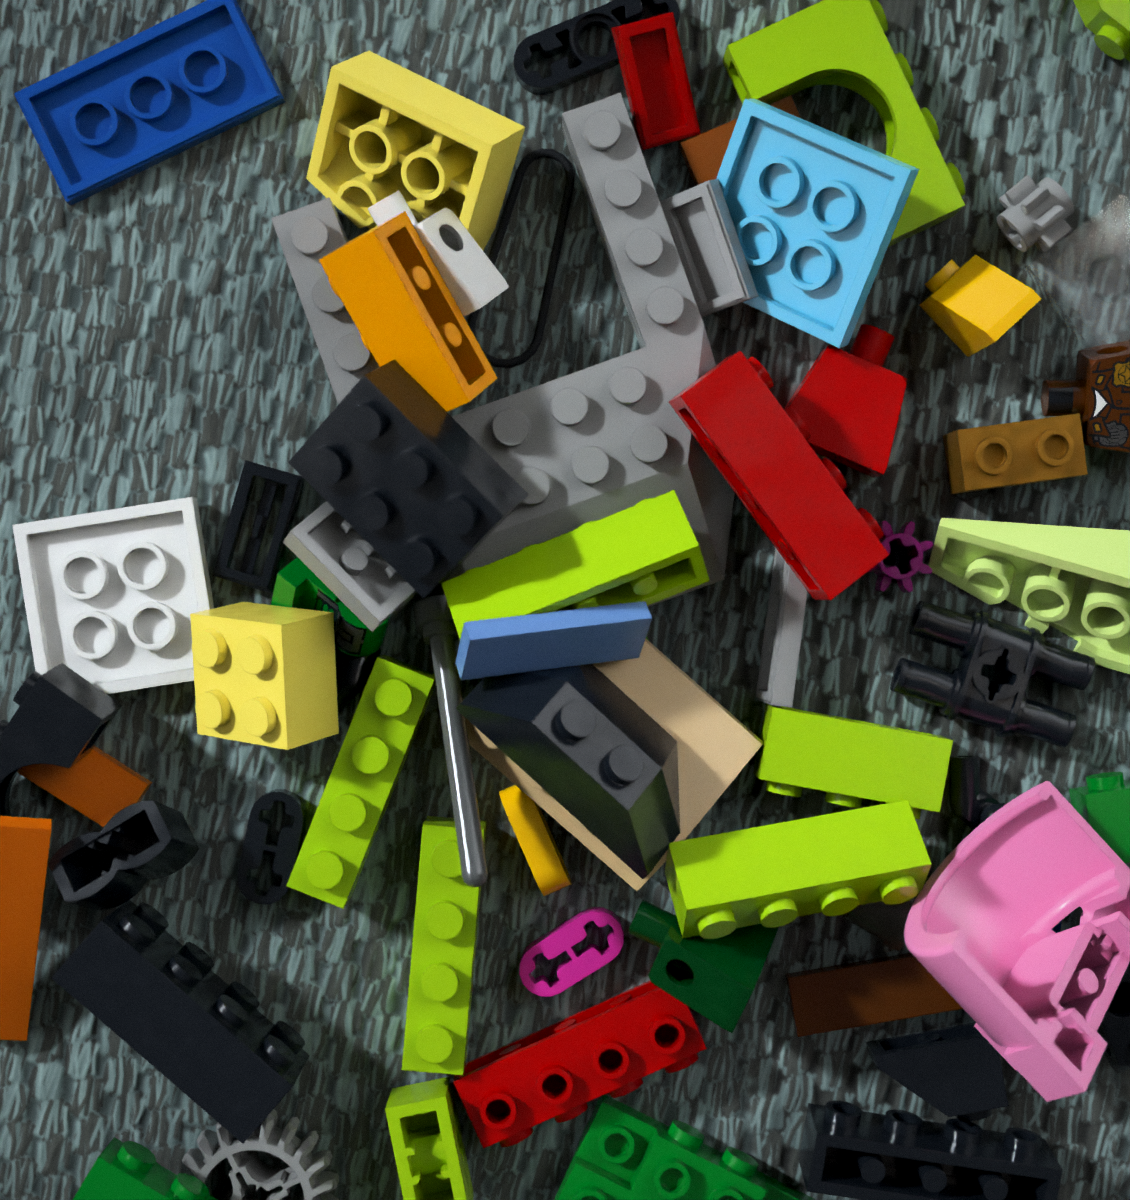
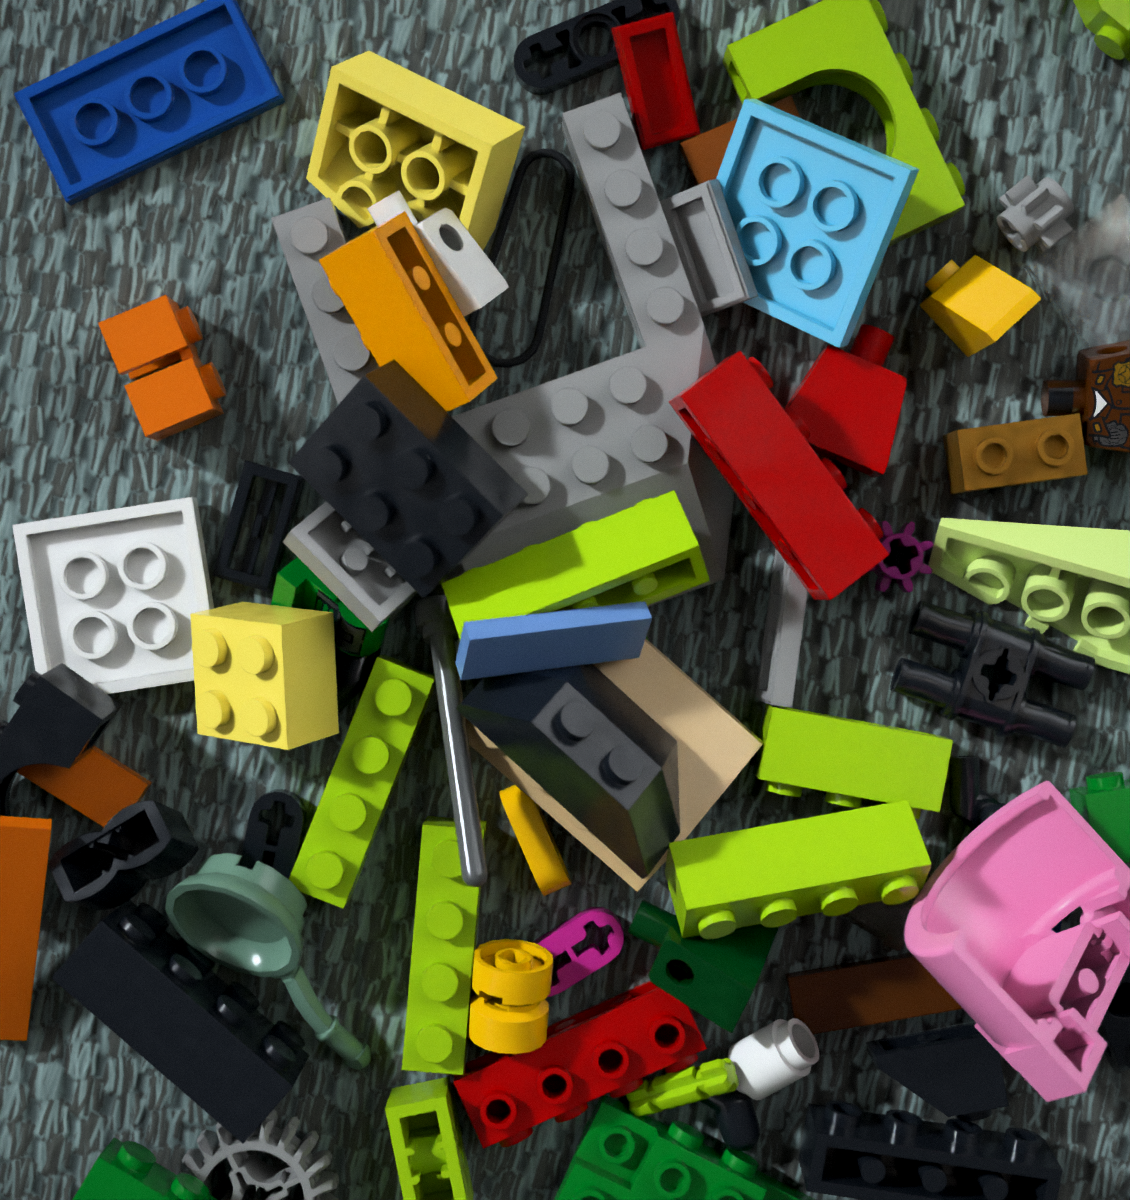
none -> orange piece [98,295,226,441]
none -> sand green piece [165,853,371,1070]
none -> yellow wheel [468,939,553,1054]
none -> lime axle [626,1058,739,1117]
none -> black arm [700,1089,760,1151]
none -> white brick [728,1018,819,1100]

